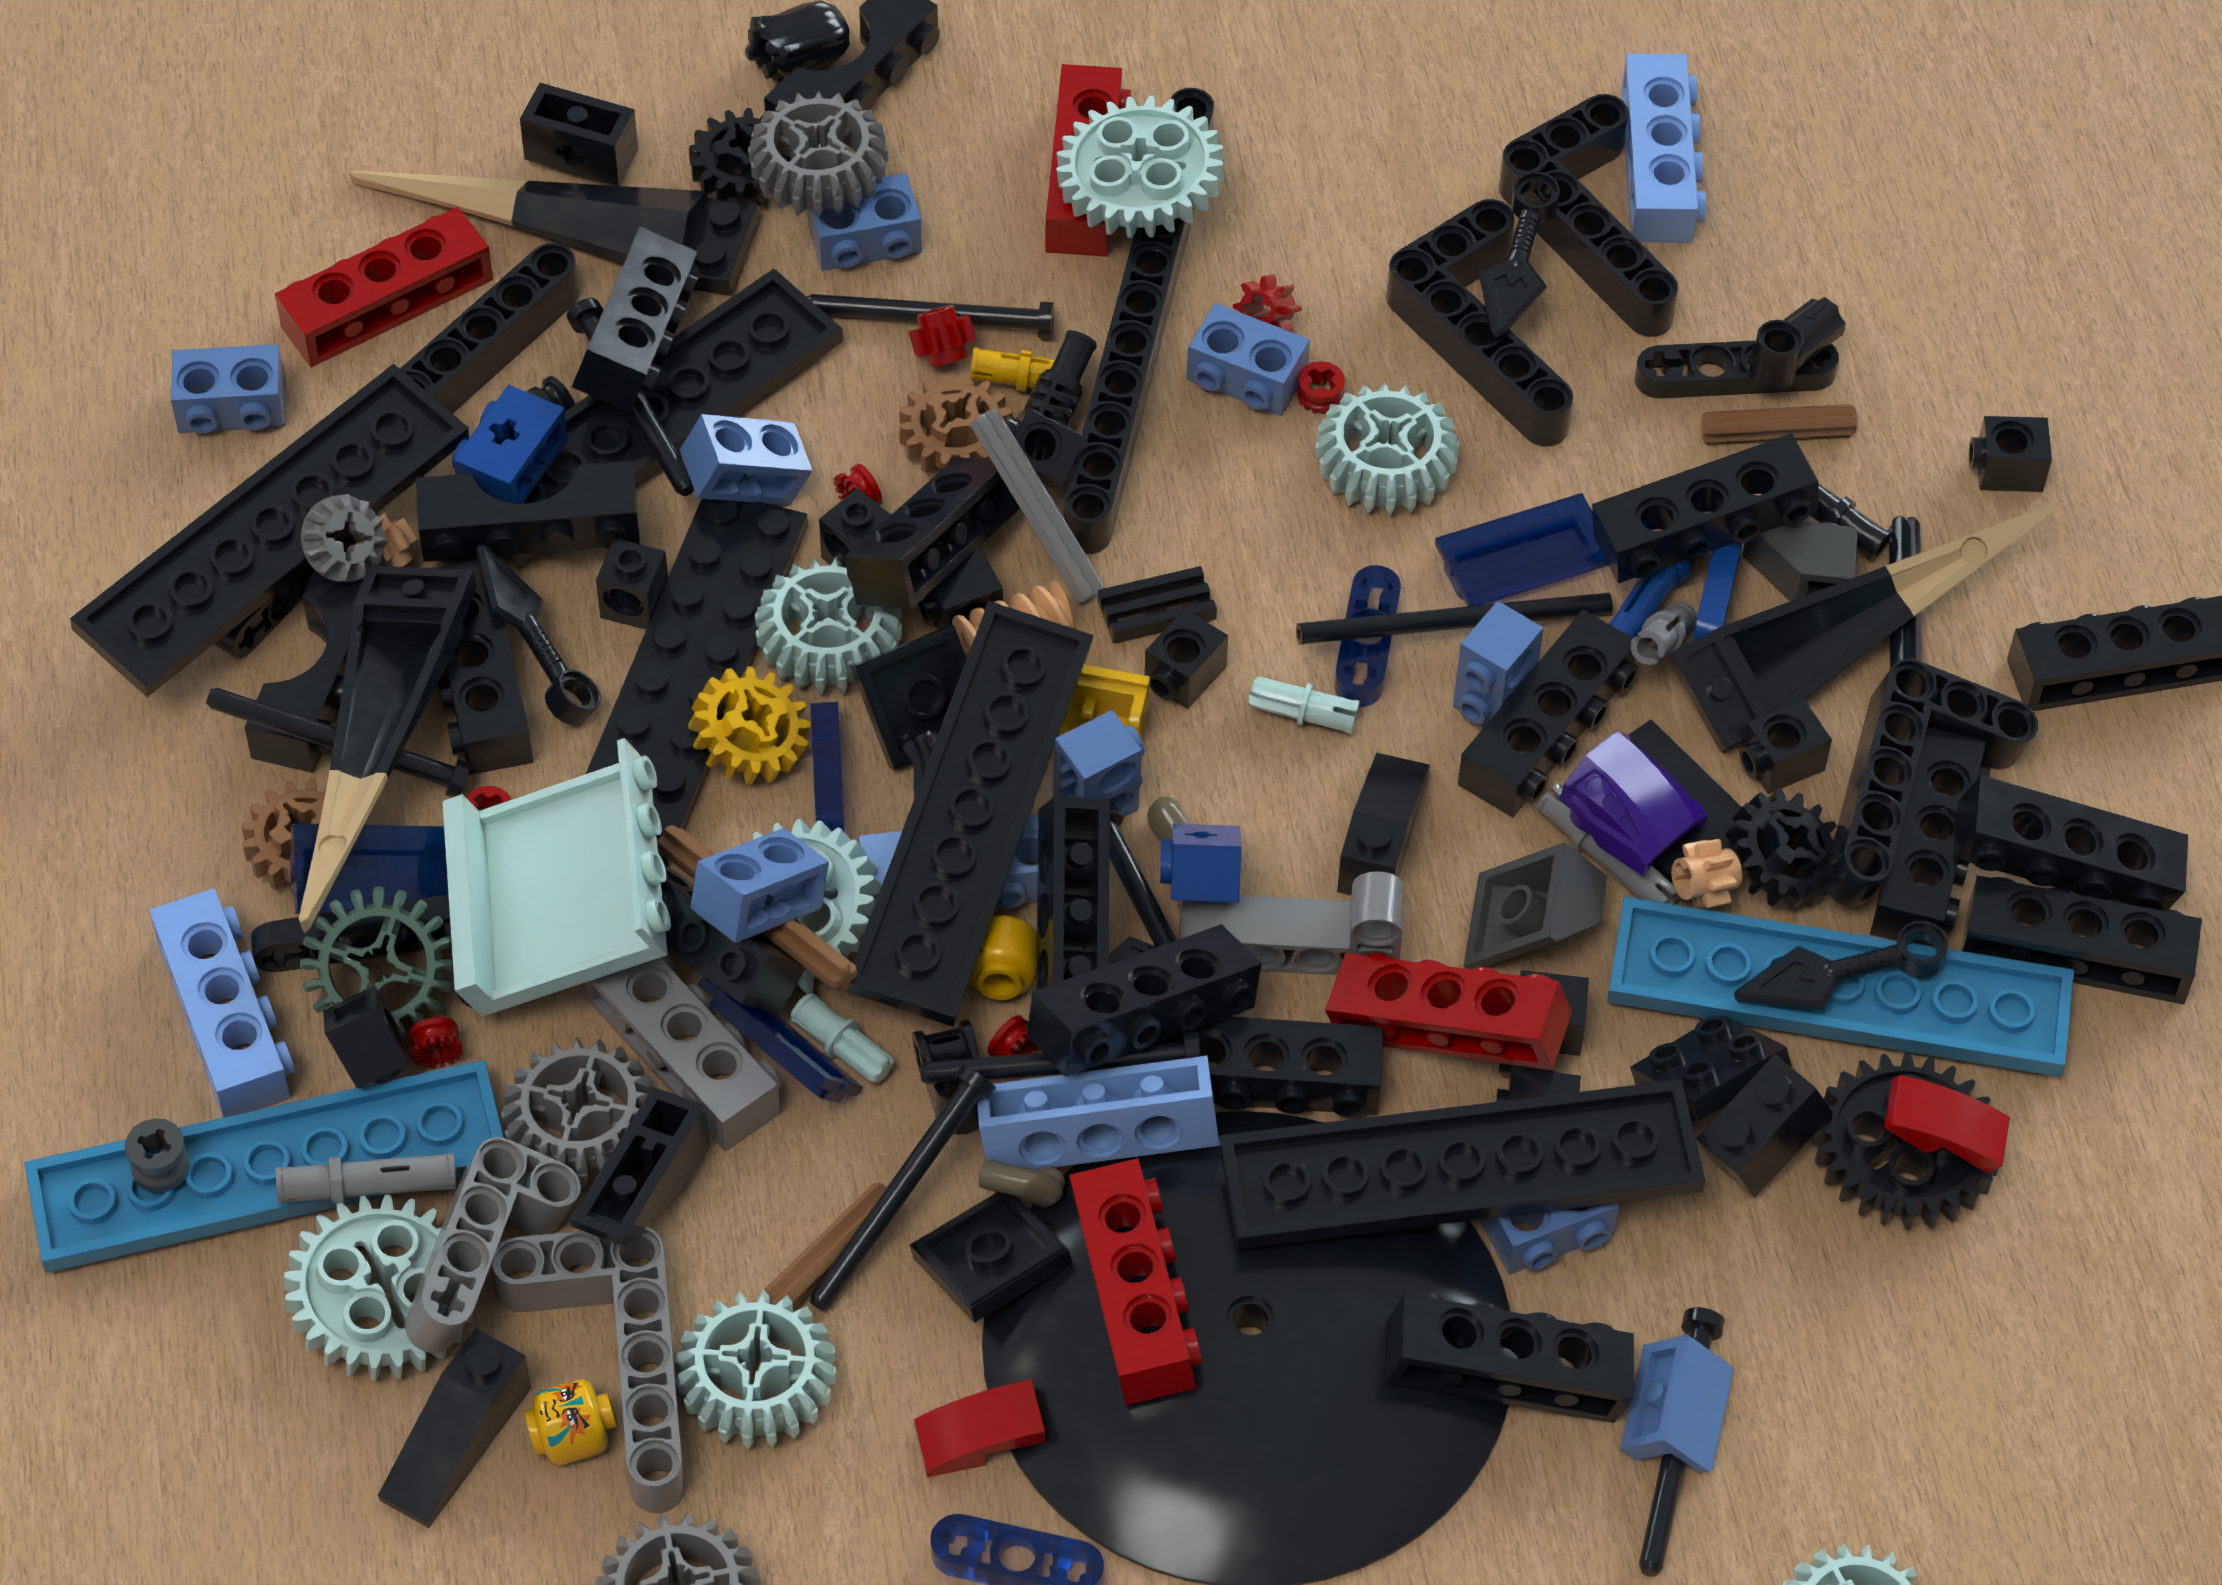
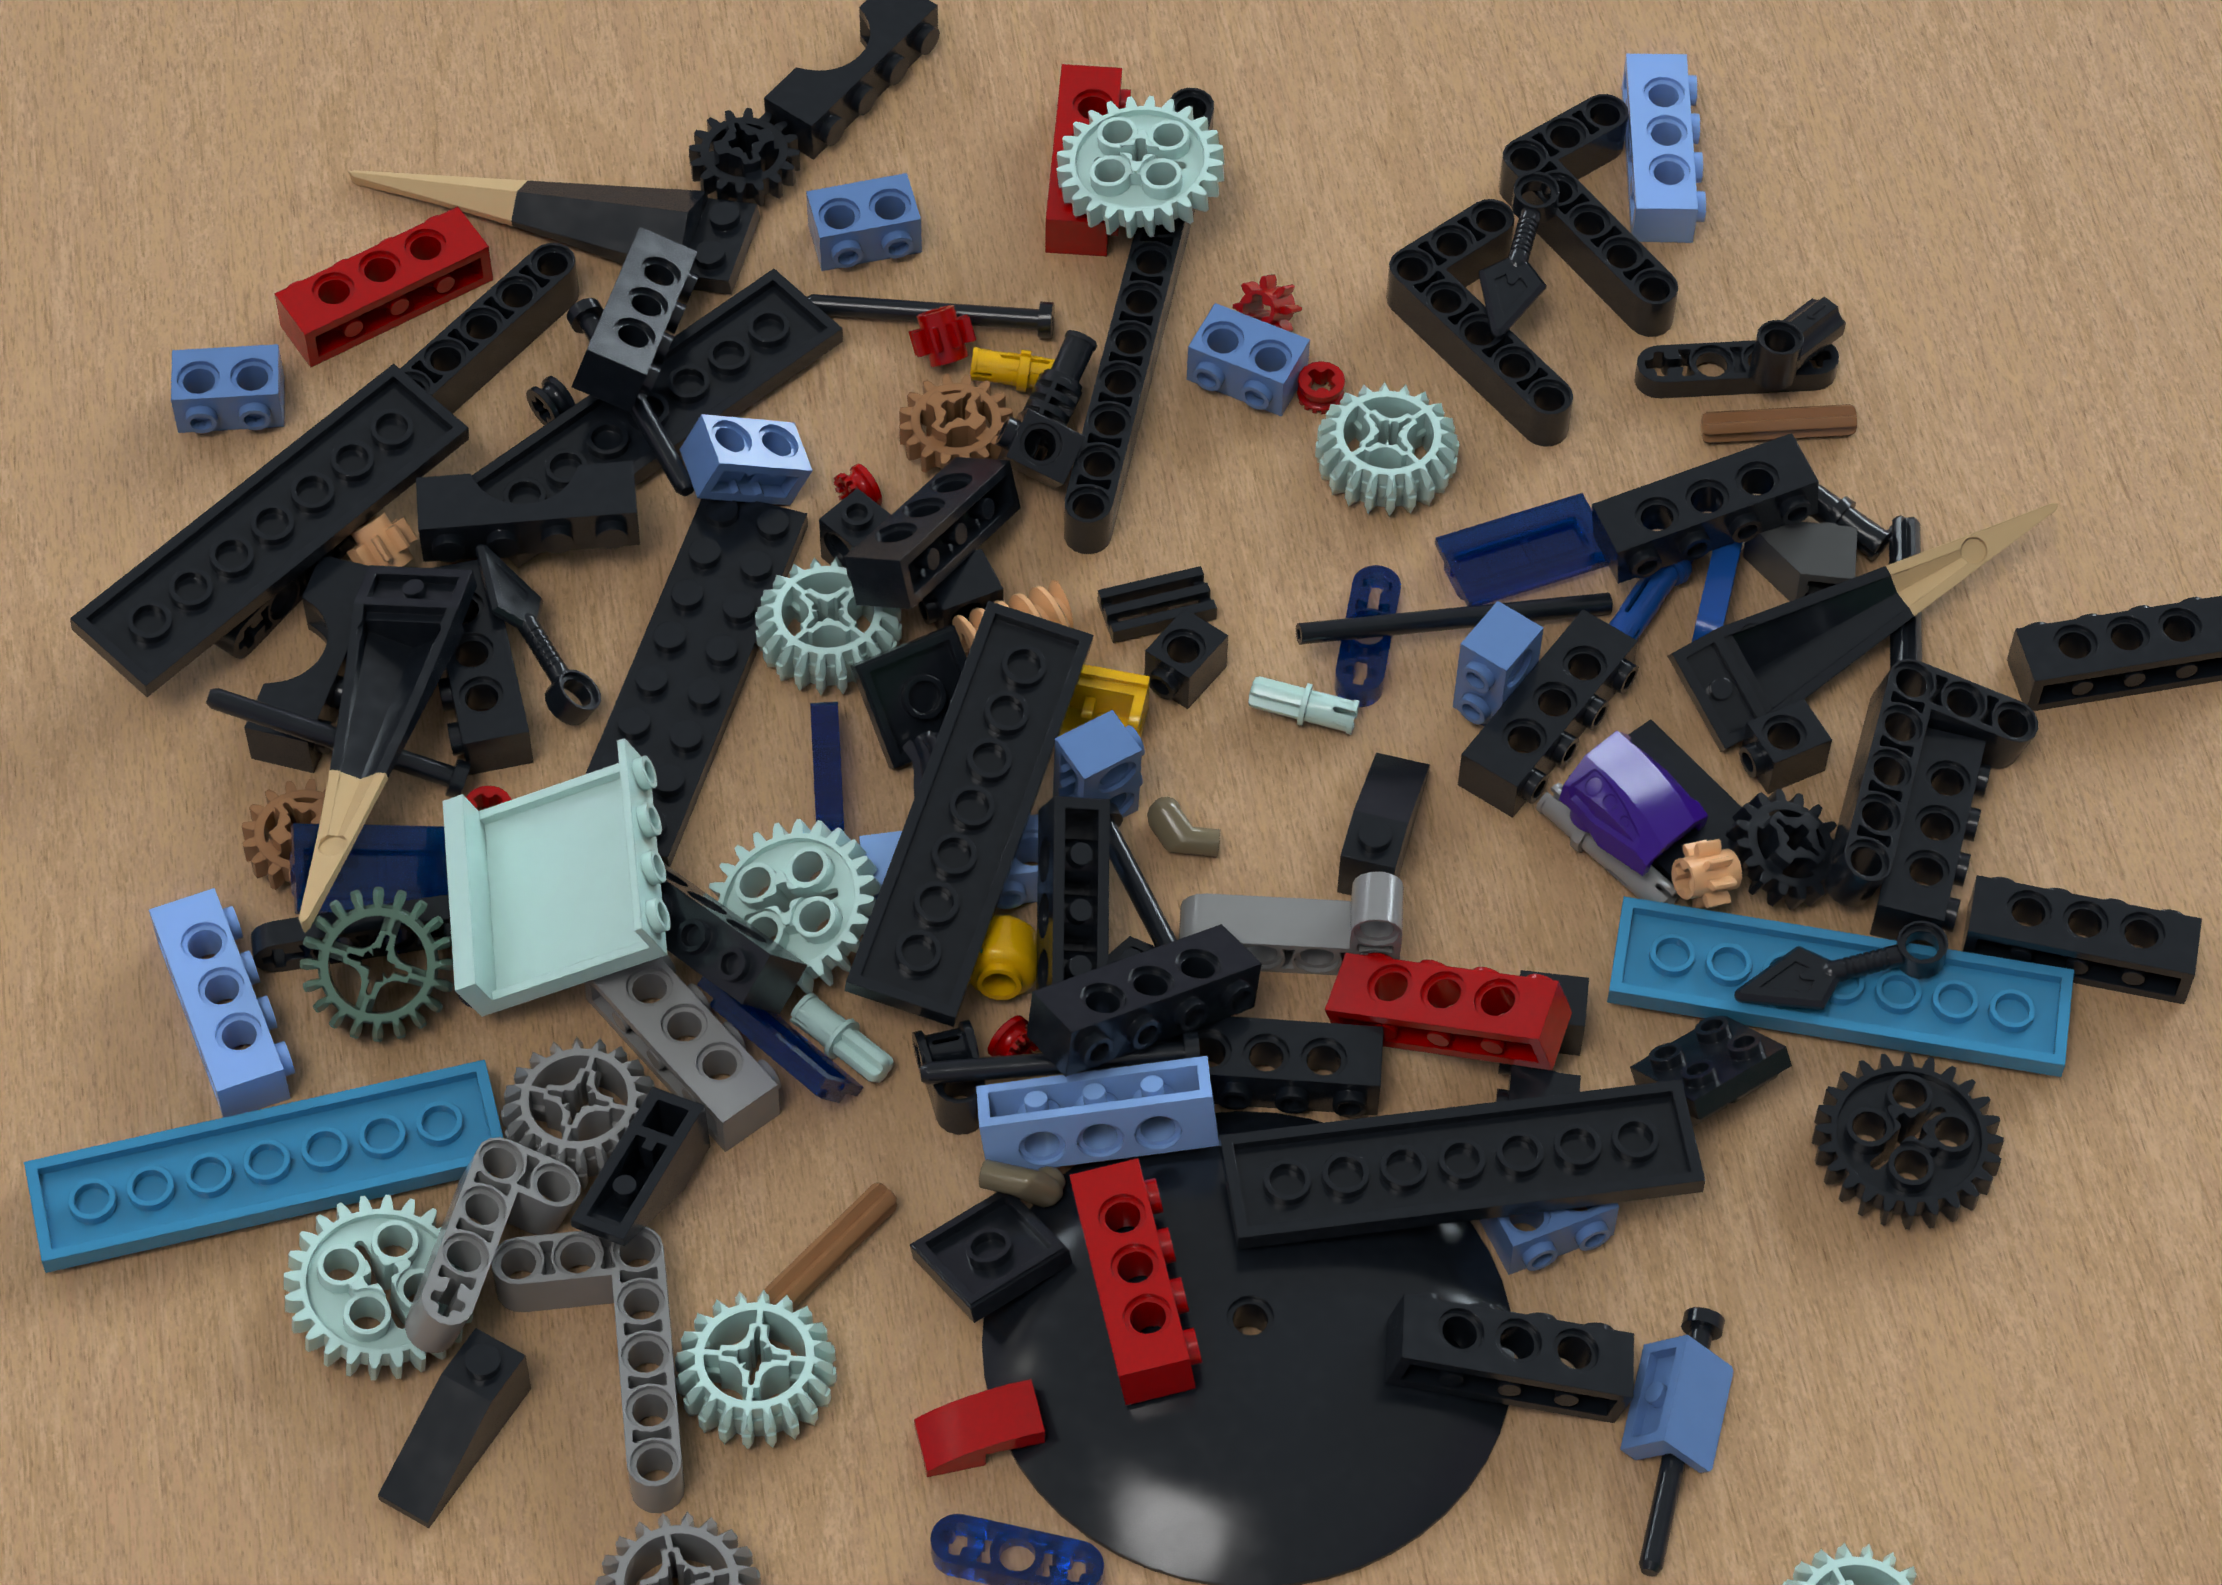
dark grey wheel [125,1118,190,1193] -> none
light grey pin [275,1153,456,1205] -> none
light grey gear [301,494,388,582] -> none
black brick [323,985,409,1089] -> none
red bush [407,1017,463,1069] -> none
blue brick [452,384,568,504] -> none
black brick [520,83,638,186] -> none
yellow head [524,1379,618,1466] -> none
black brick [596,538,668,630] -> none
medium nougat axle [657,825,857,991] -> none
yellow gear [688,666,811,785] -> none
medium blue brick [690,828,829,943] -> none
black piece [744,0,850,83] -> none
light grey gear [748,90,889,219] -> none
black bar [810,1064,996,1312] -> none
light grey axle [971,408,1104,603] -> none
blue brick [1160,824,1242,903] -> none
dark grey slope [1463,842,1607,970] -> none
light grey pin [1631,601,1697,665] -> none
black brick [1696,1054,1833,1198] -> none
red slope [1884,1075,2010,1173] -> none
black brick [1954,775,2188,910] -> none
black brick [1969,416,2052,492] -> none

